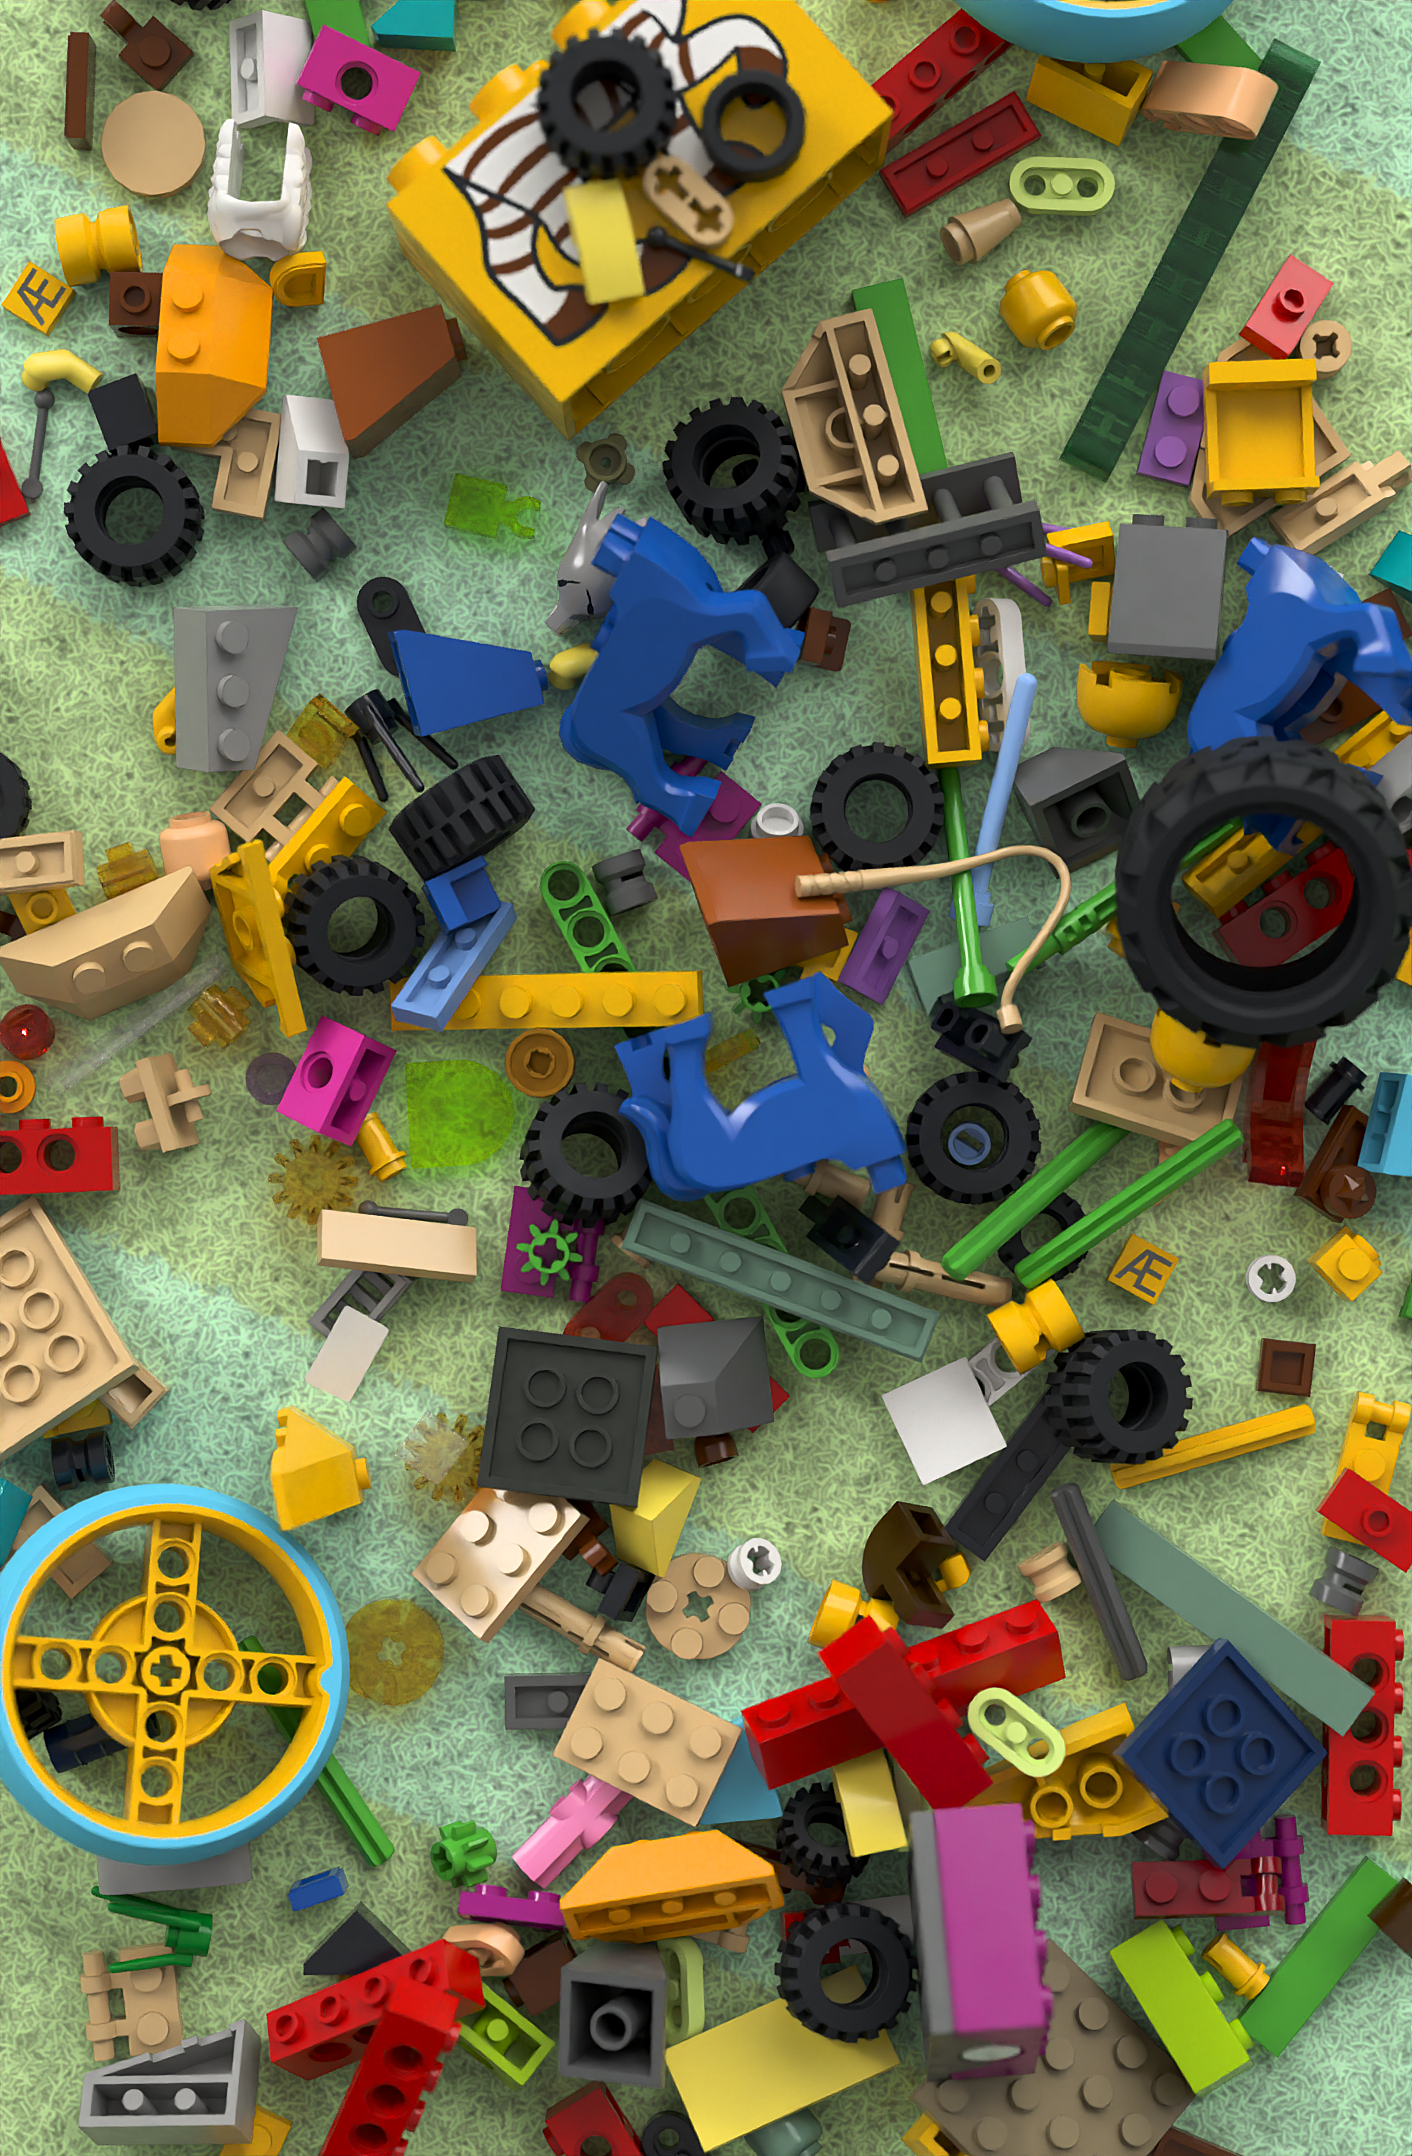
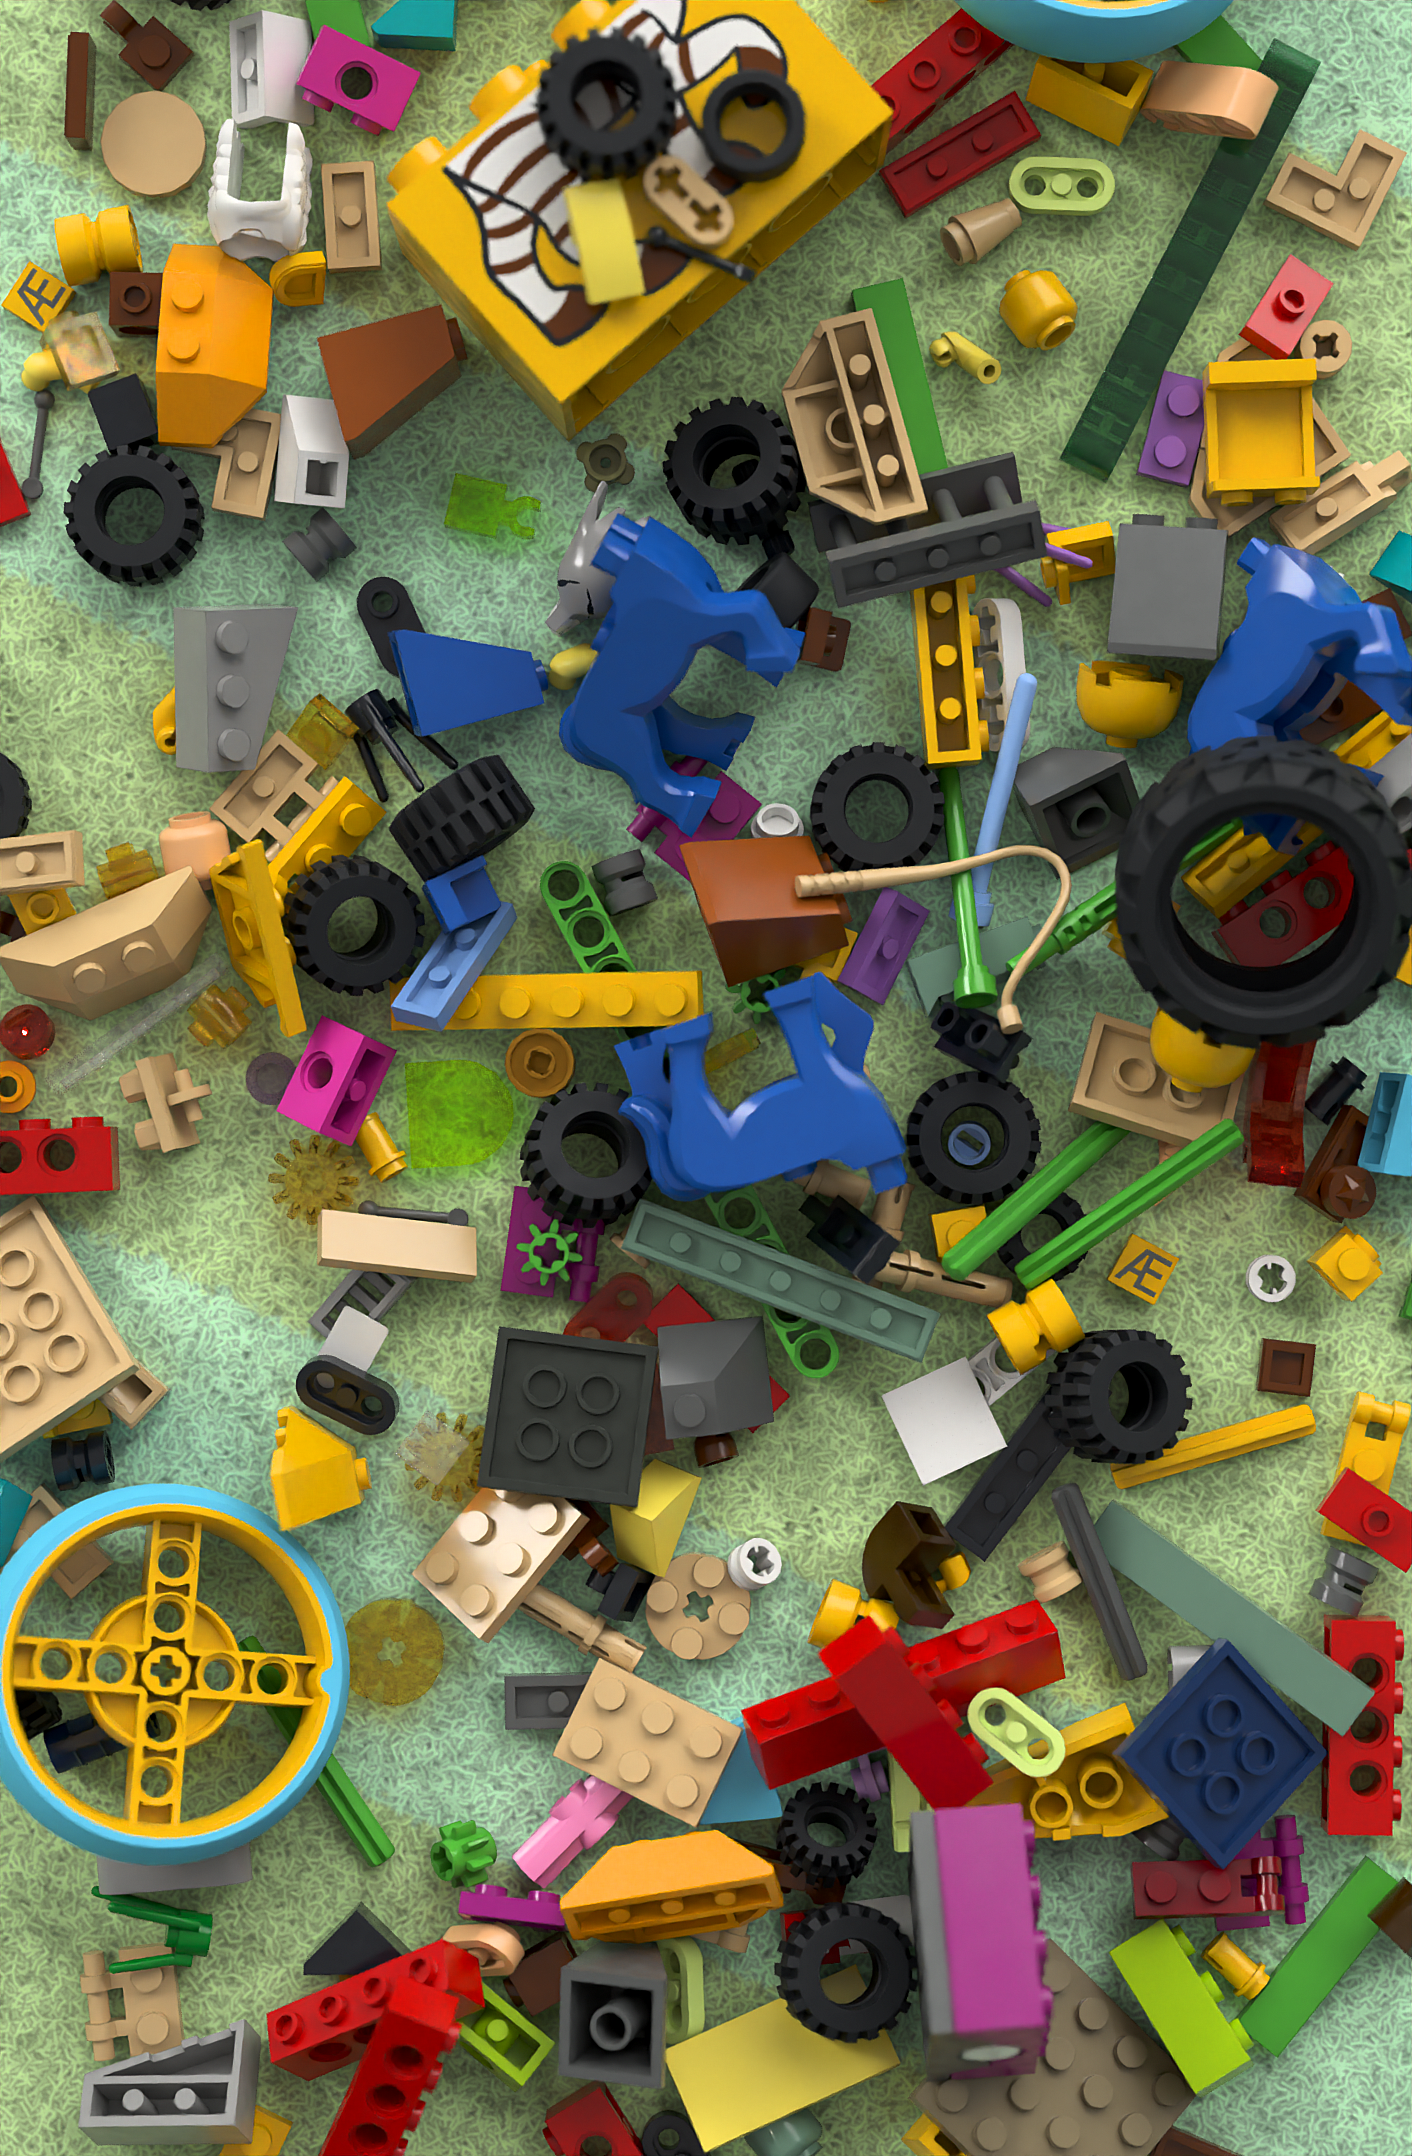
blue tile [288,1866,349,1912] -> none
light yellow slope [830,1748,907,1857] -> none
yellow tile [1088,582,1113,643] -> none
none -> clear yellow bracket [39,311,120,392]
none -> black plate [296,1355,400,1435]
none -> tan plate [321,161,382,274]
none -> yellow brick [928,1205,986,1263]
none -> tan plate [1263,129,1407,251]

